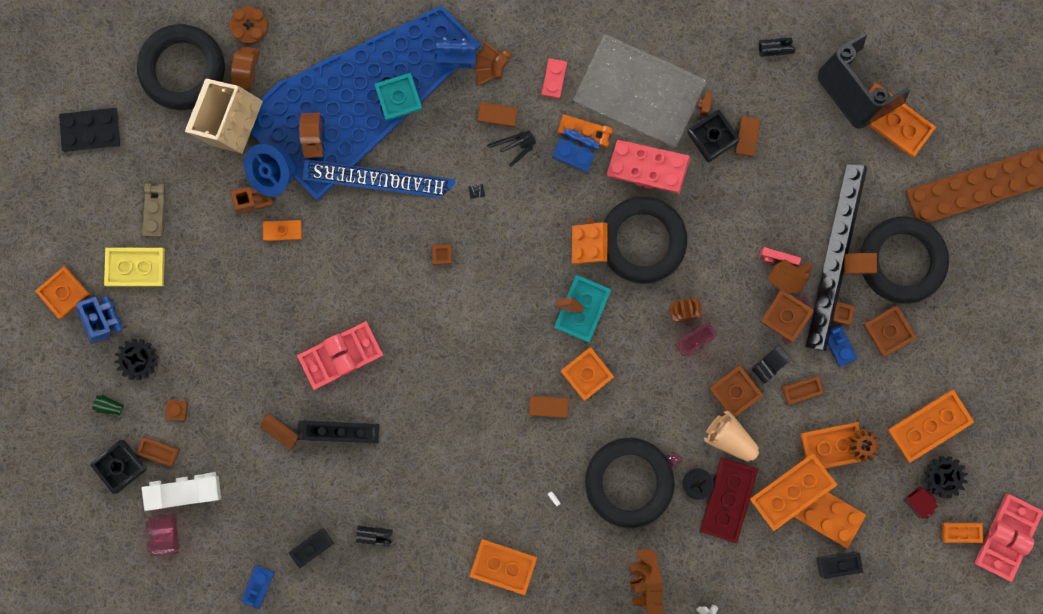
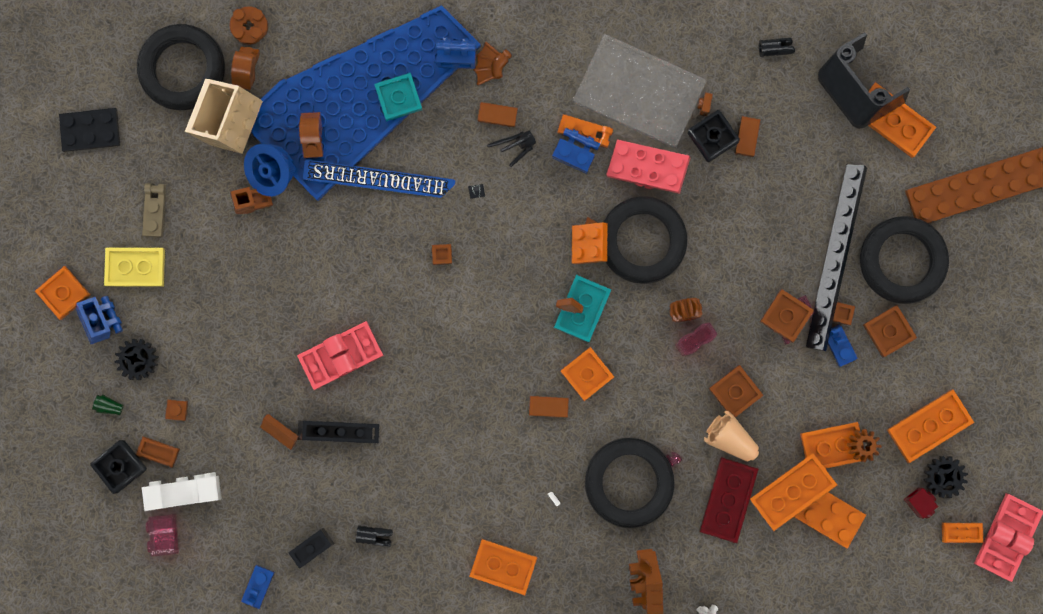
orange plate [263,220,302,241] -> none
coral plate [541,58,567,99] -> none
black gear [683,468,714,500] -> none
black panel [751,346,791,384] -> none
coral plate [759,247,801,267] -> none
dark orange brick [767,259,813,293] -> none
dark orange tile [781,375,825,405] -> none
black panel [816,551,864,579] -> none
dark orange brick [844,253,877,276] -> none

